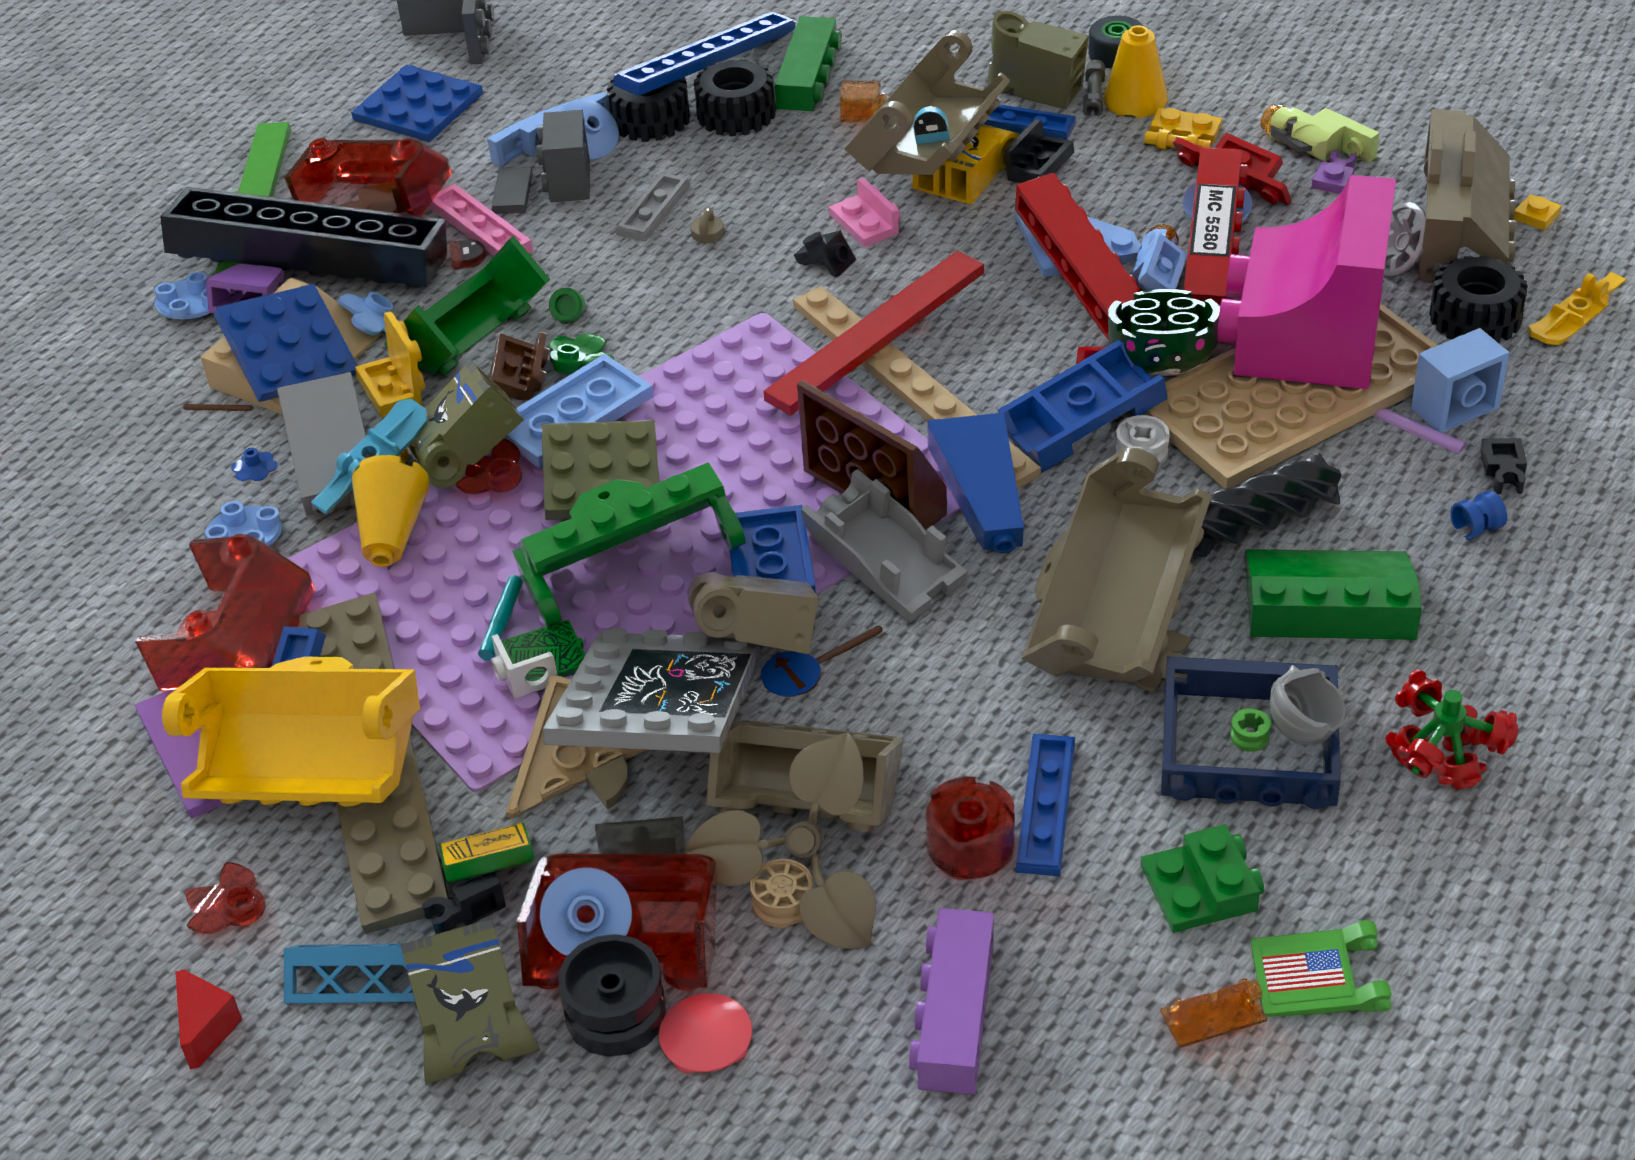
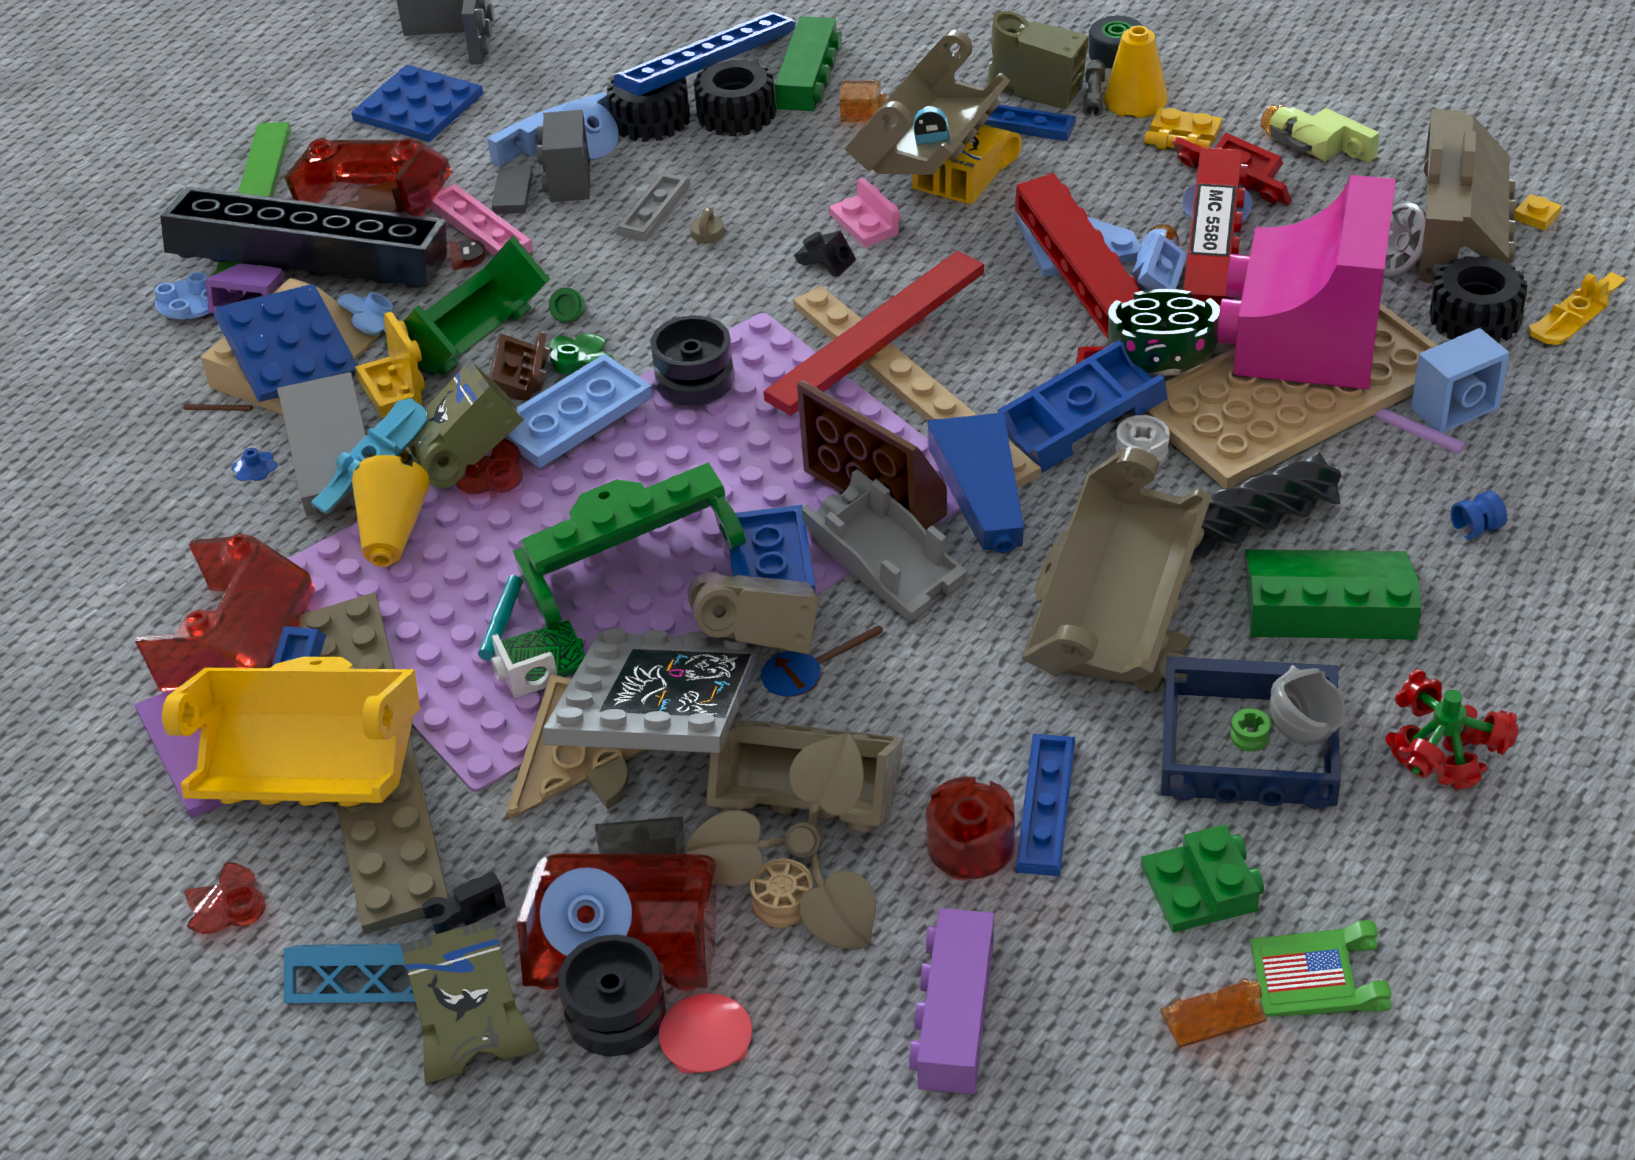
red slope [175,970,242,1069] -> none
light blue dish [205,501,282,556] -> none
tile [439,822,535,883] -> none
olive plate [541,420,659,520] -> none
black bracket [1003,119,1075,183] -> none
medium lavender plate [1311,150,1356,194] -> none
black plate [1480,438,1527,494] -> none
none -> black wheel [650,315,735,406]

